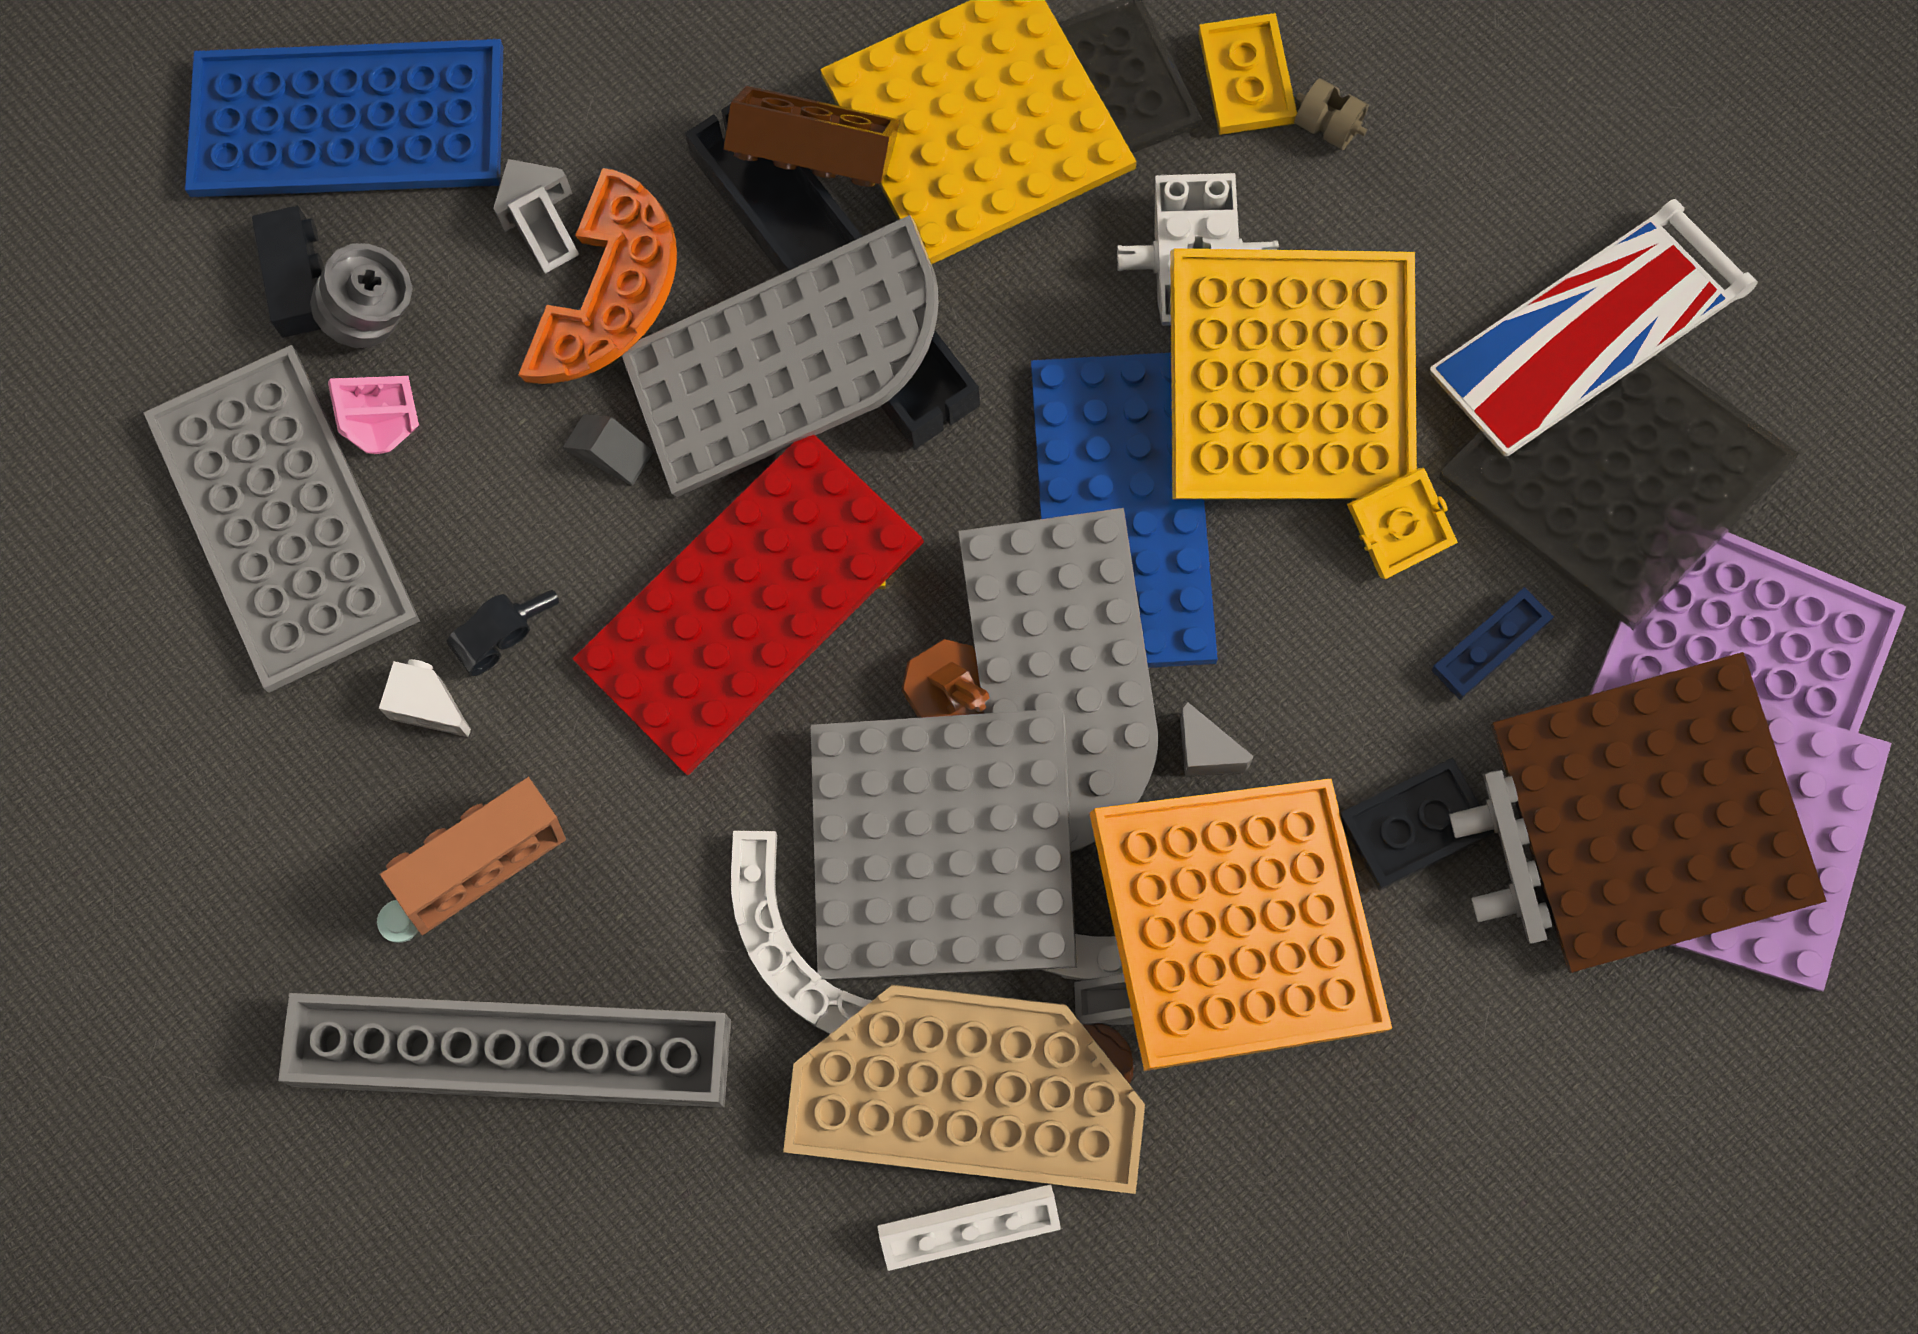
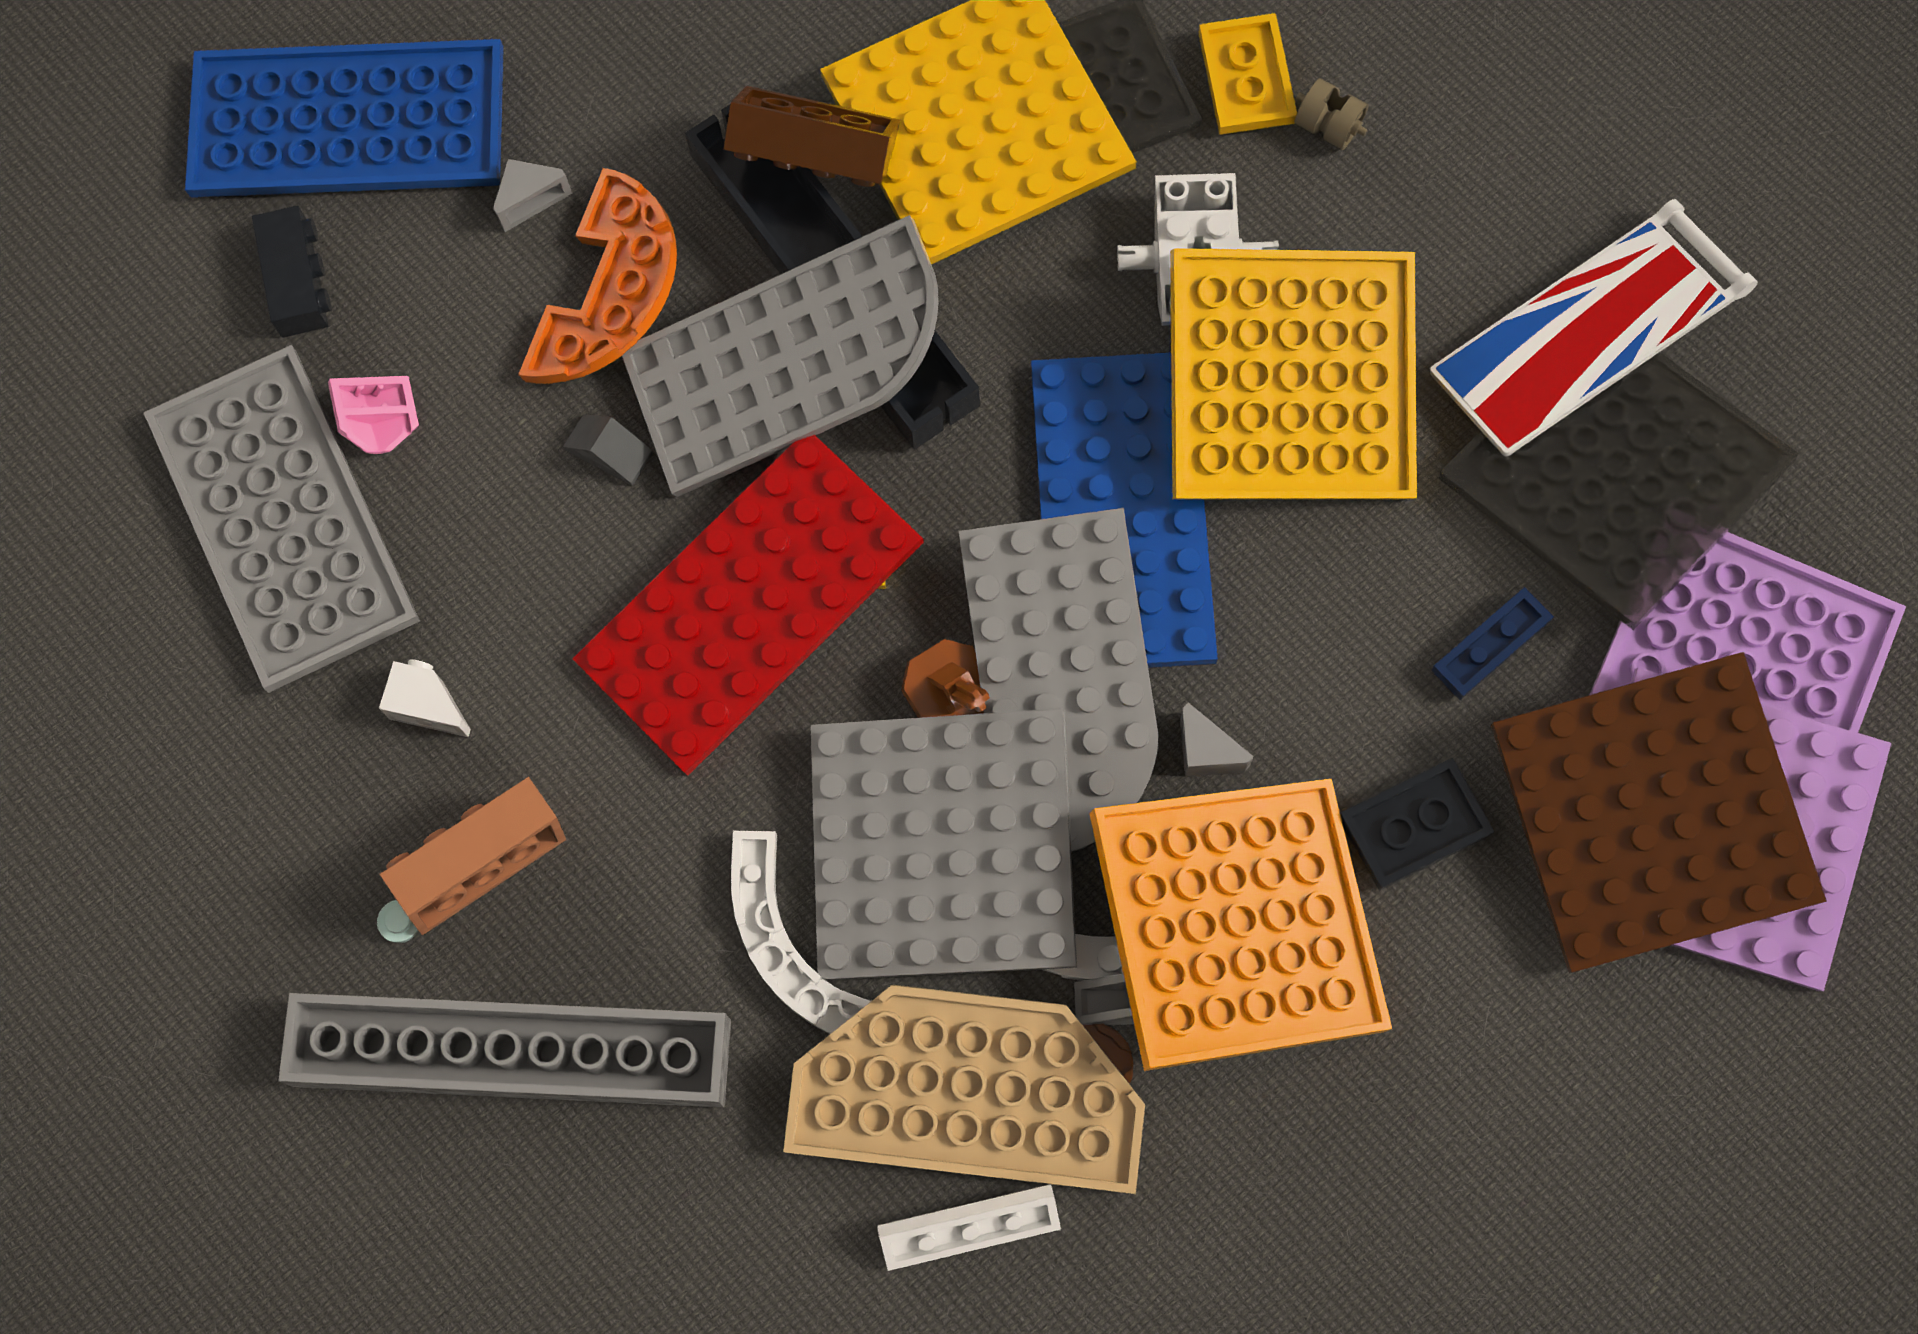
flat silver wheel [310,243,412,348] -> none
black beam [447,590,559,676] -> none
light grey slope [507,184,579,273] -> none
yellow plate [1347,468,1458,579] -> none
light grey plate [1449,770,1552,944] -> none

